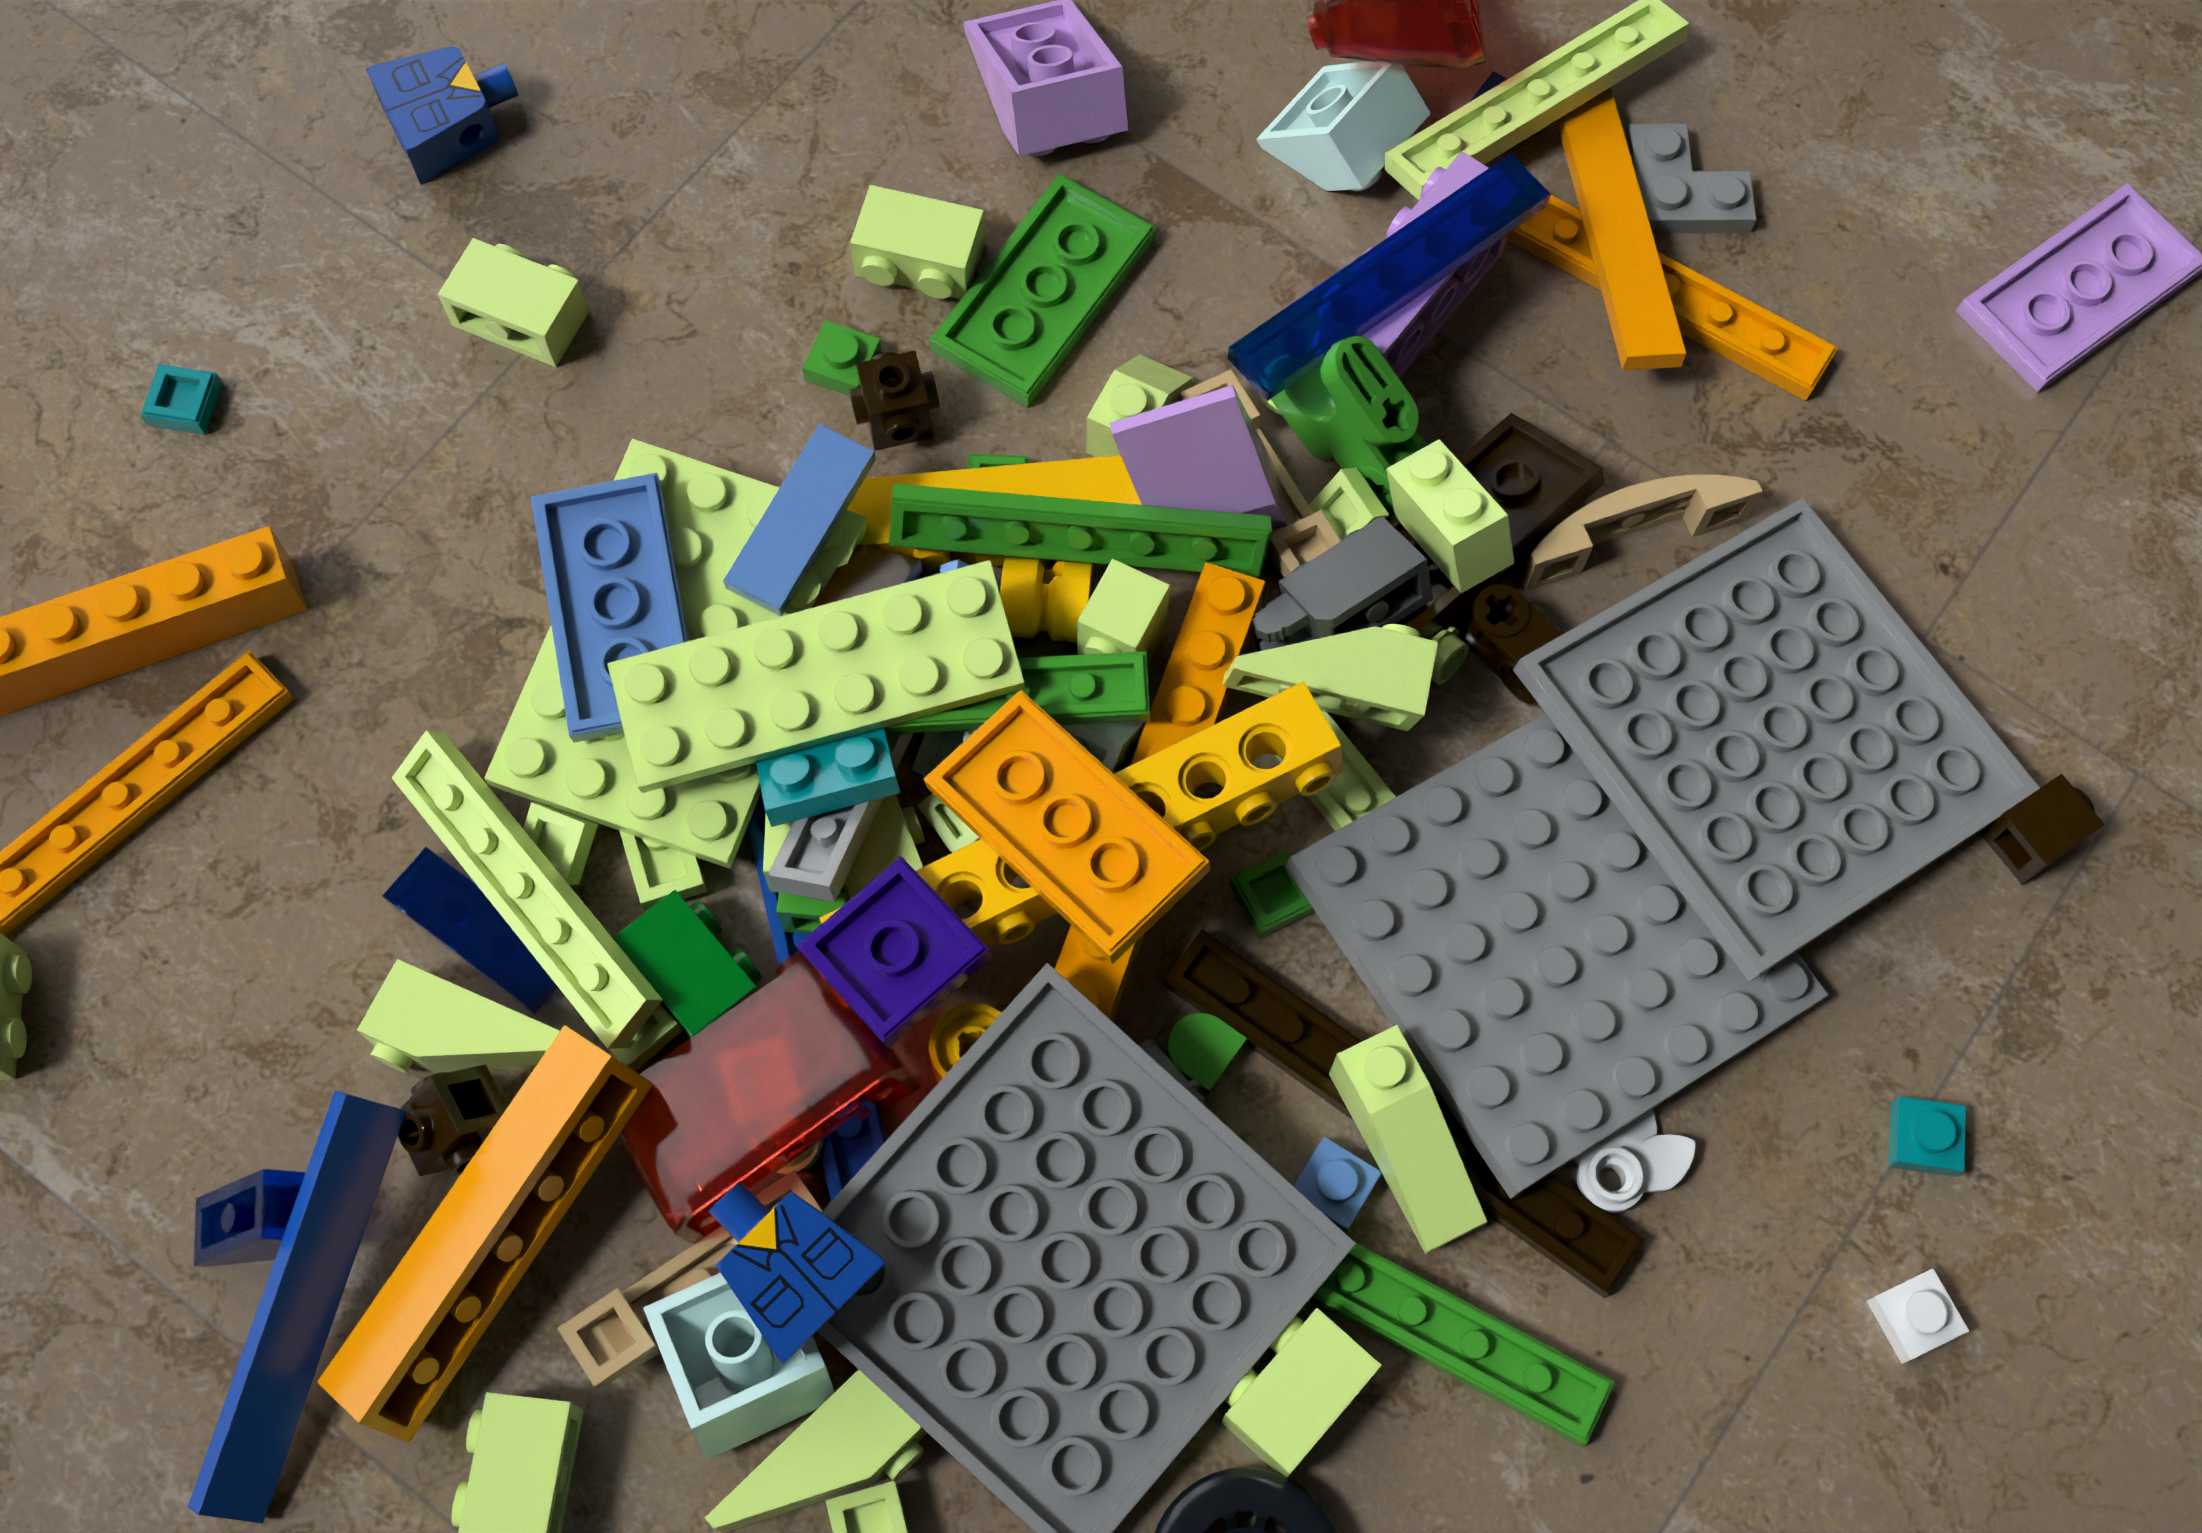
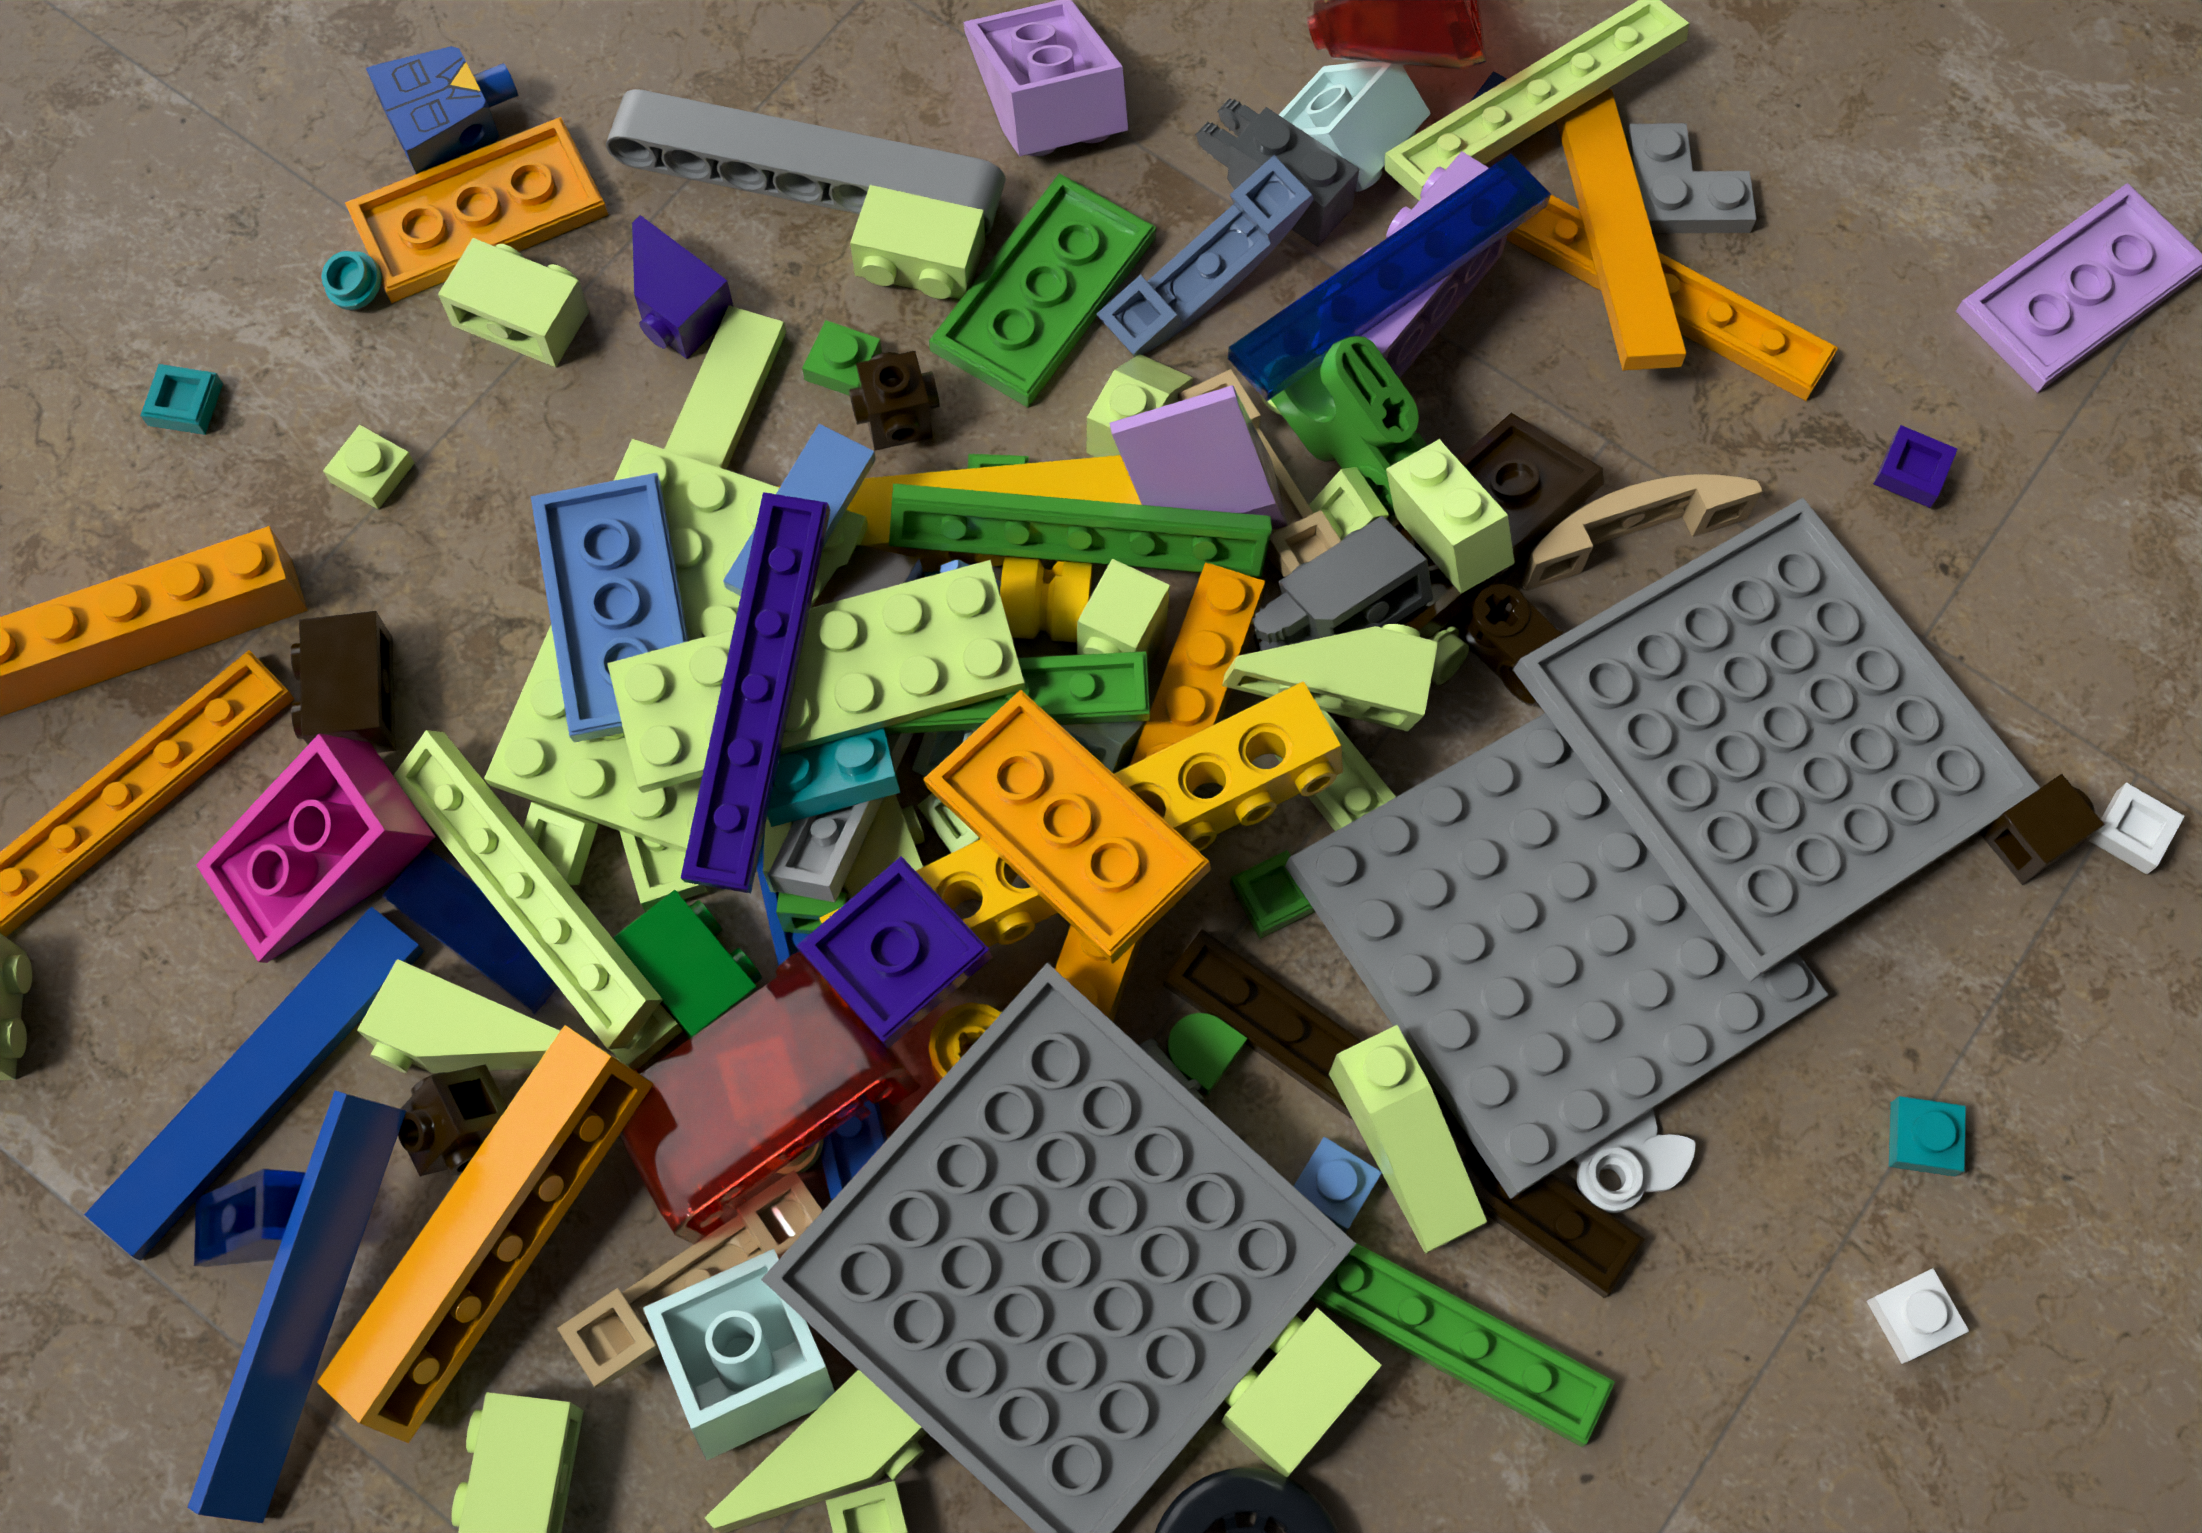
blue torso [708,1181,885,1364] -> none
none -> blue tile [84,906,424,1261]
none -> dark pink slope [196,734,435,963]
none -> dark brown brick [291,611,396,753]
none -> teal plate [321,251,382,310]
none -> yellowish green plate [323,425,415,510]
none -> light orange tile [345,117,608,303]
none -> light grey beam [606,89,1006,236]
none -> dark purple slope [632,215,734,359]
none -> yellowish green tile [664,306,786,470]
none -> dark purple tile [681,492,831,894]
none -> sand blue slope [1097,155,1314,357]
none -> dark grey hinge [1195,98,1360,247]
none -> dark purple plate [1873,425,1958,508]
none -> white plate [2089,782,2185,874]

